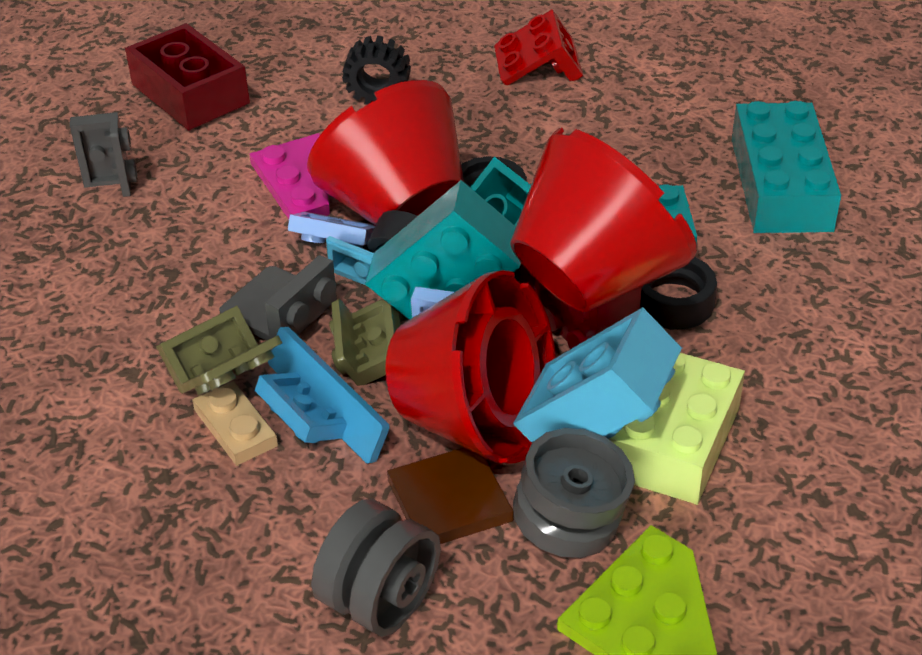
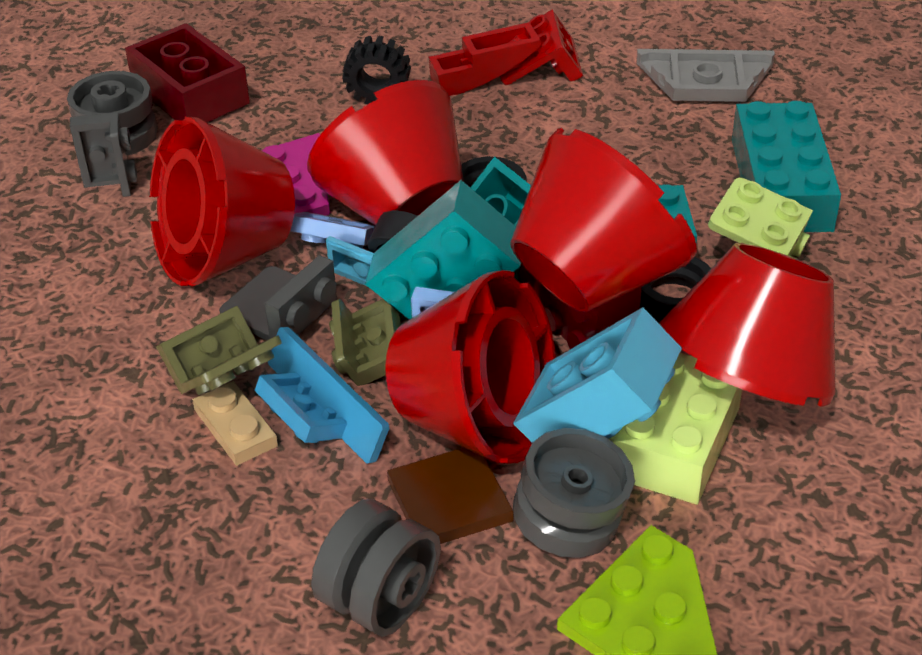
none -> dark grey wheel [67,71,158,156]
none -> red cone [149,116,295,286]
none -> red slope [428,22,541,96]
none -> light grey wing [637,49,775,102]
none -> red cone [659,243,836,407]
none -> yellowish green bracket [708,178,813,259]

